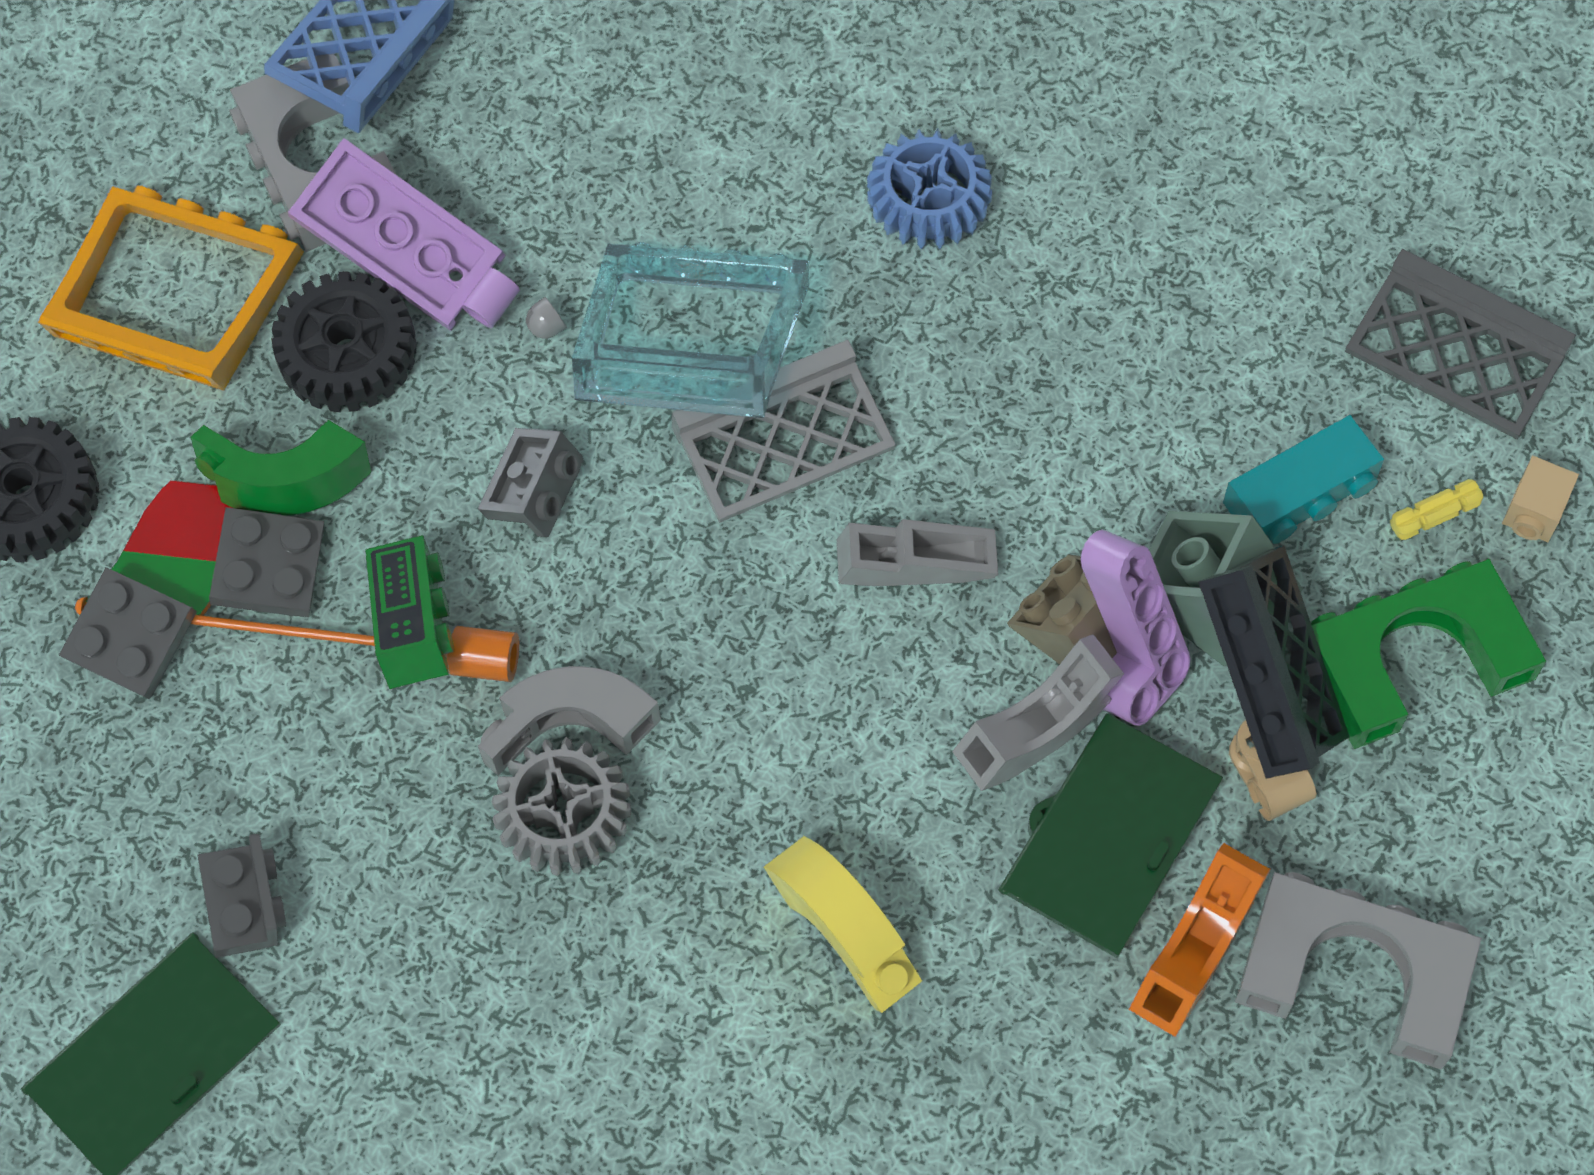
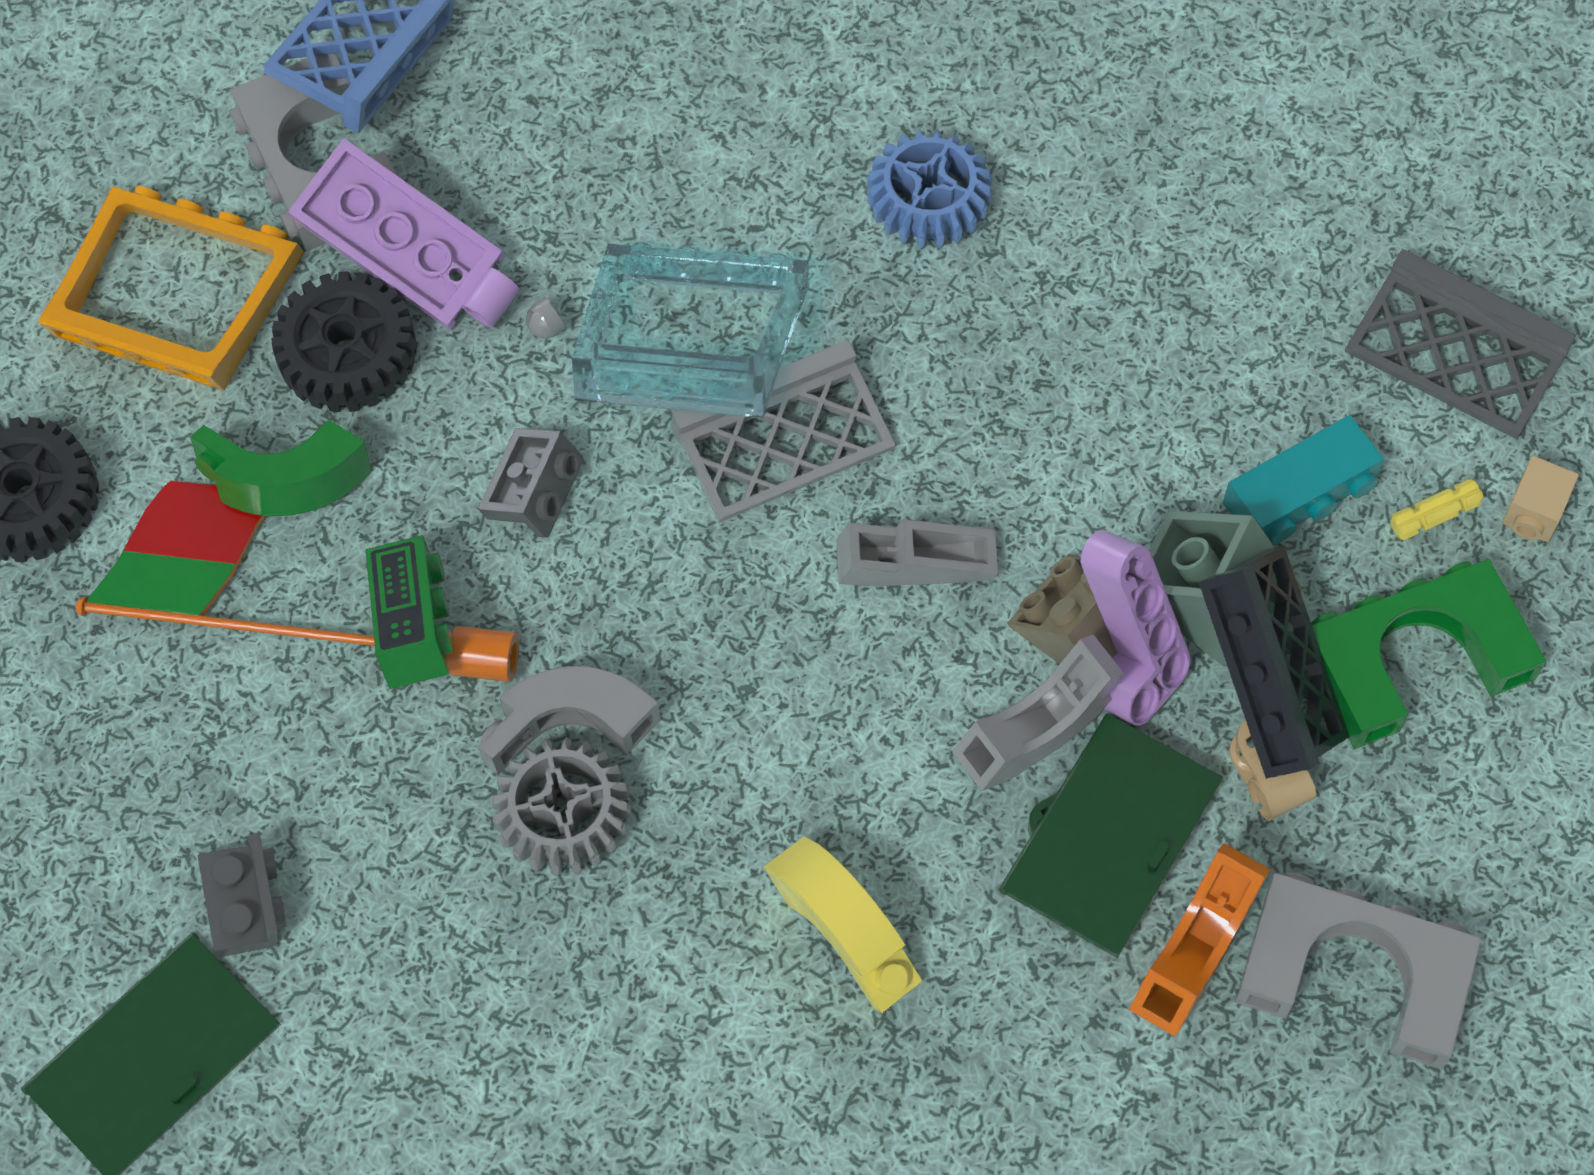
dark grey plate [59,567,197,699] -> none
dark grey plate [209,507,324,617] -> none

